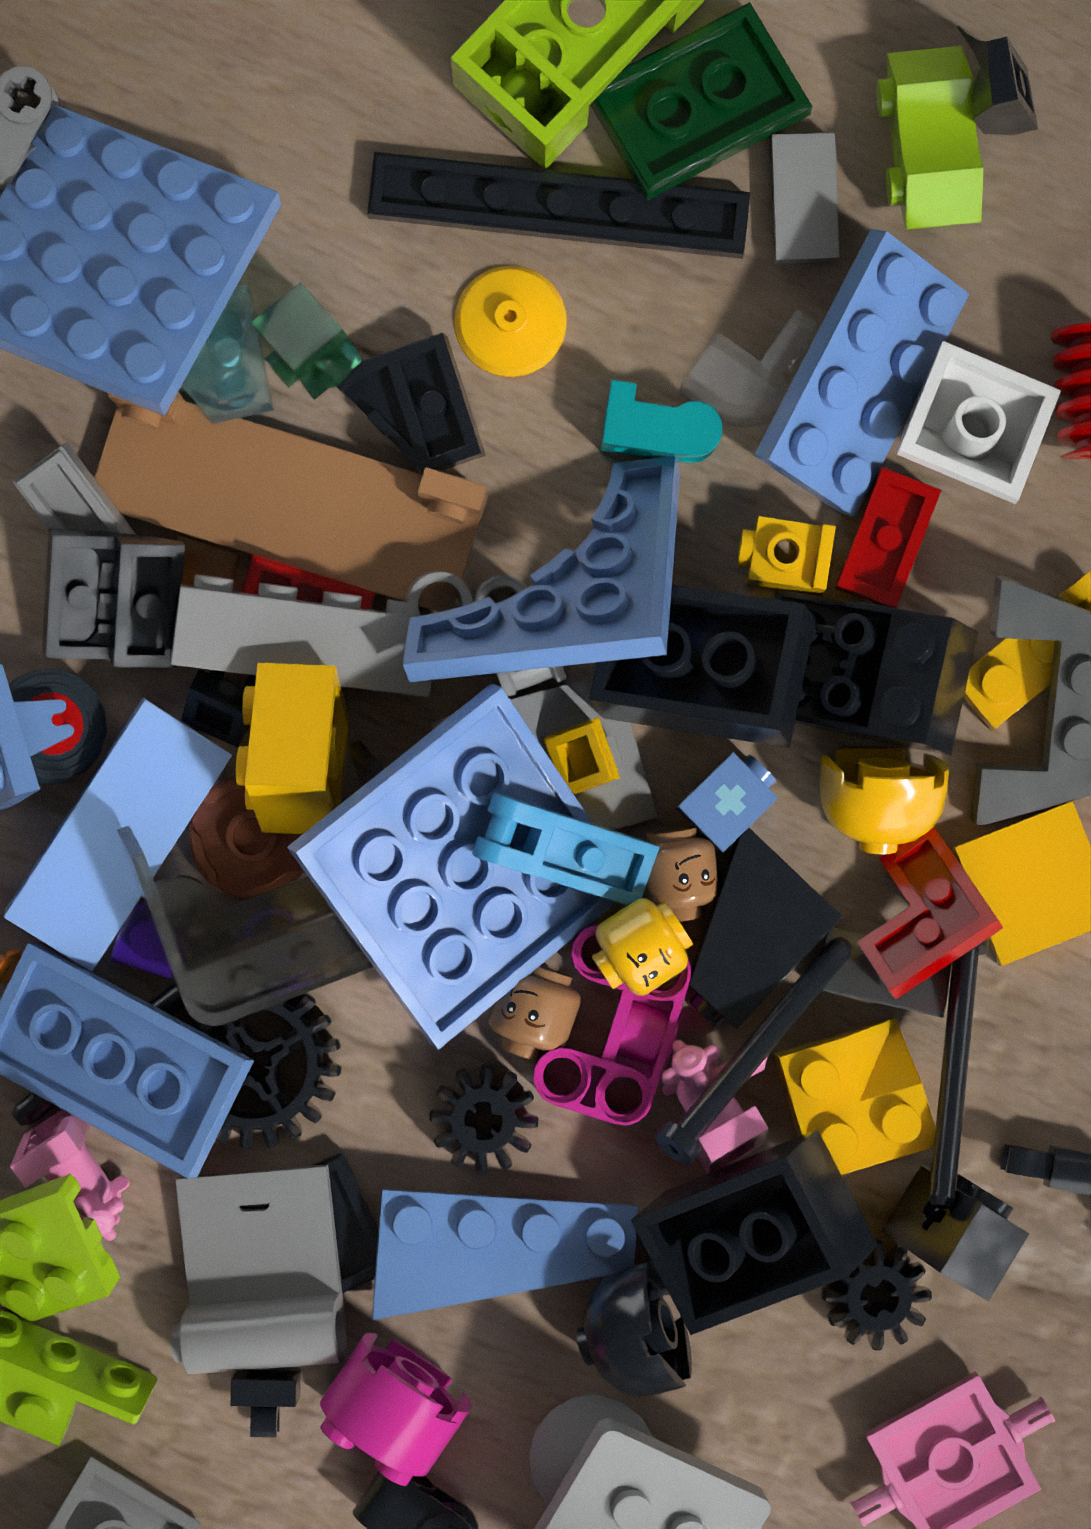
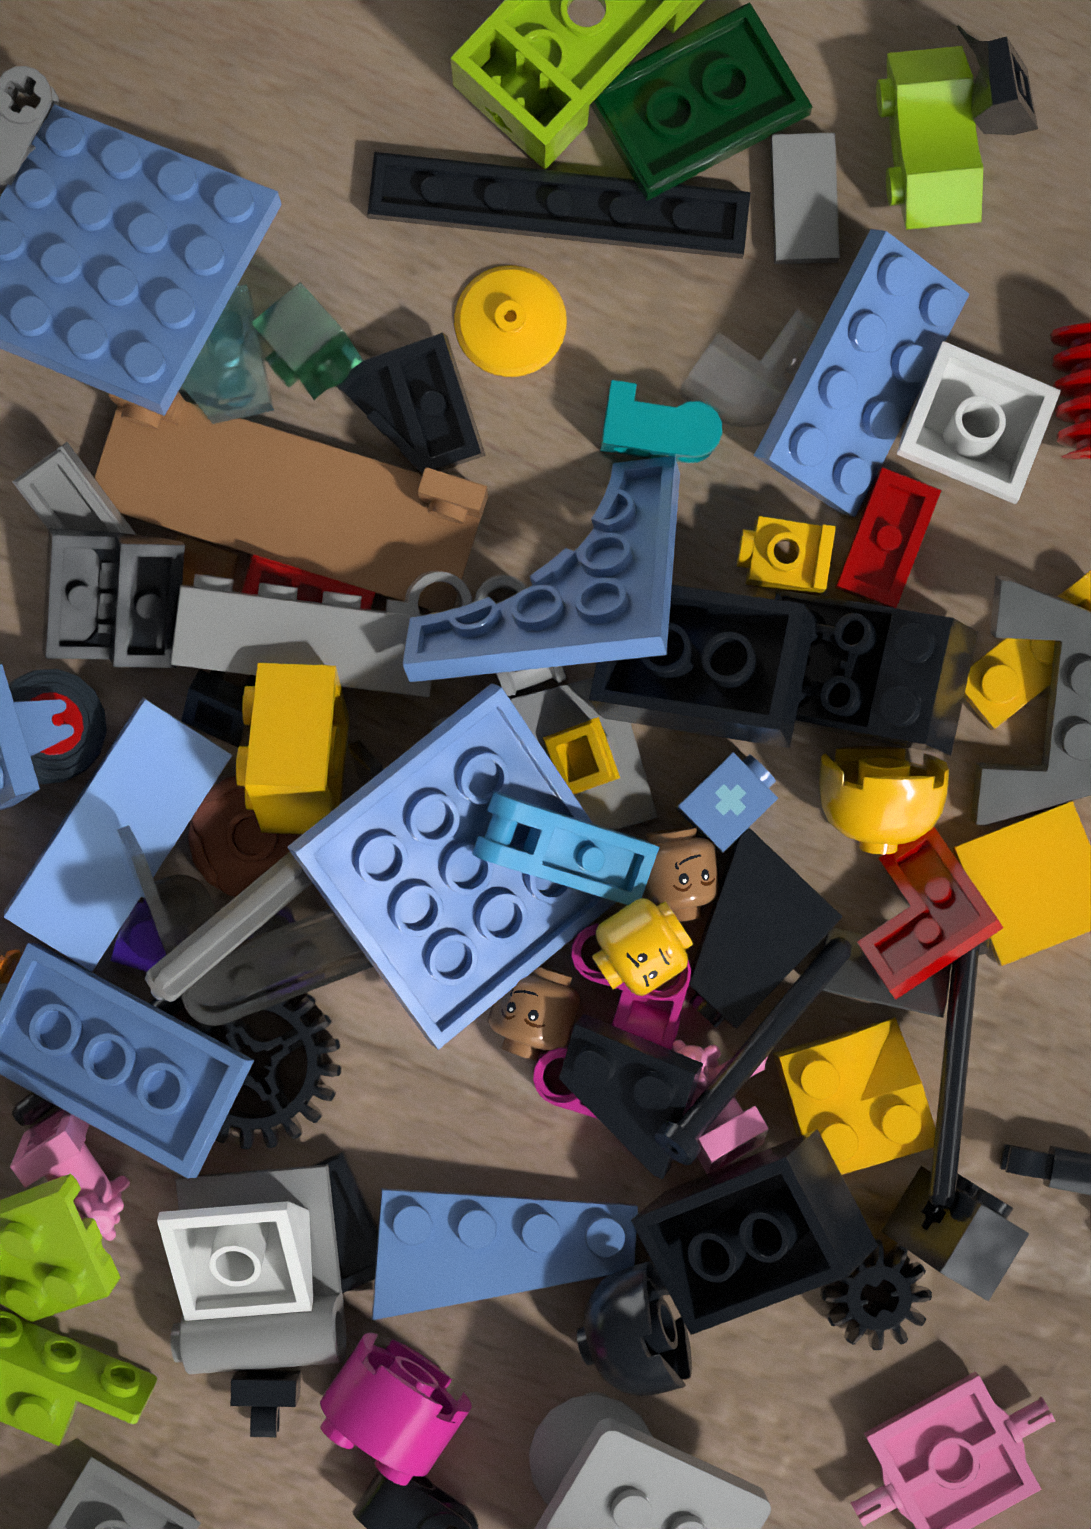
black gear [429,1063,539,1174] -> none
none -> light grey axle [145,852,312,1002]
none -> white slope [157,1201,313,1321]
none -> black wing [559,1014,704,1179]

